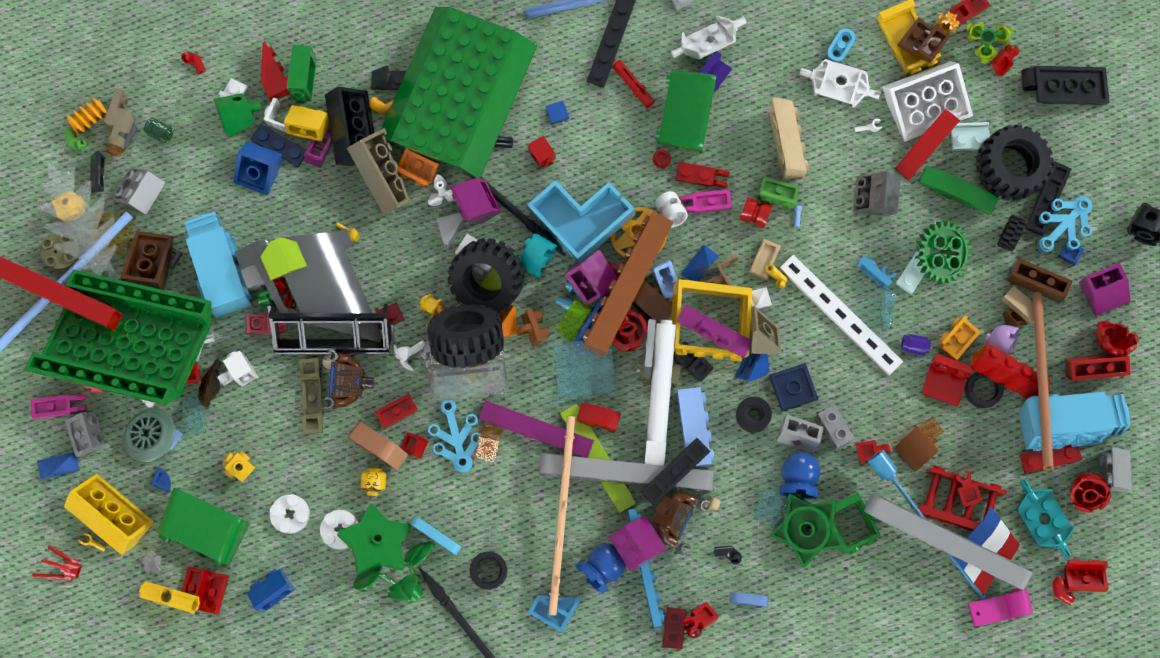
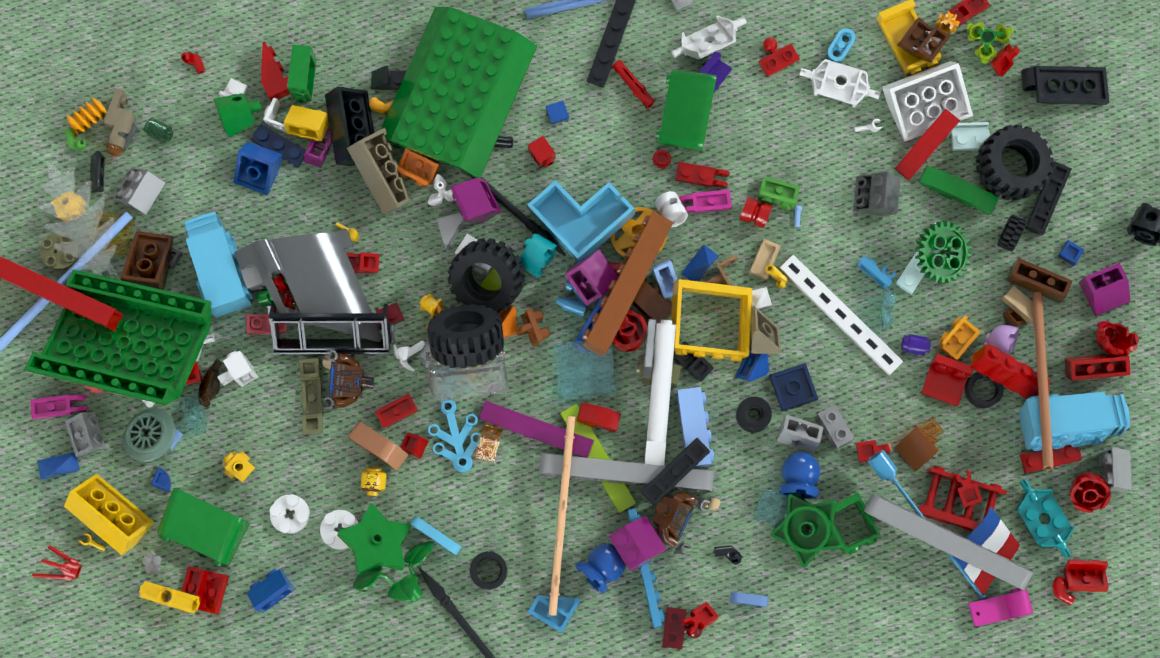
lime slope [260,237,307,281] -> none
clear neon green plate [555,299,592,341] -> none
magenta bracket [677,305,751,358] -> none
tan slope [769,97,809,180] -> none
medium azure plant [1037,196,1092,253] -> none
none -> red slope [346,252,380,273]
none -> red plate [758,37,800,78]

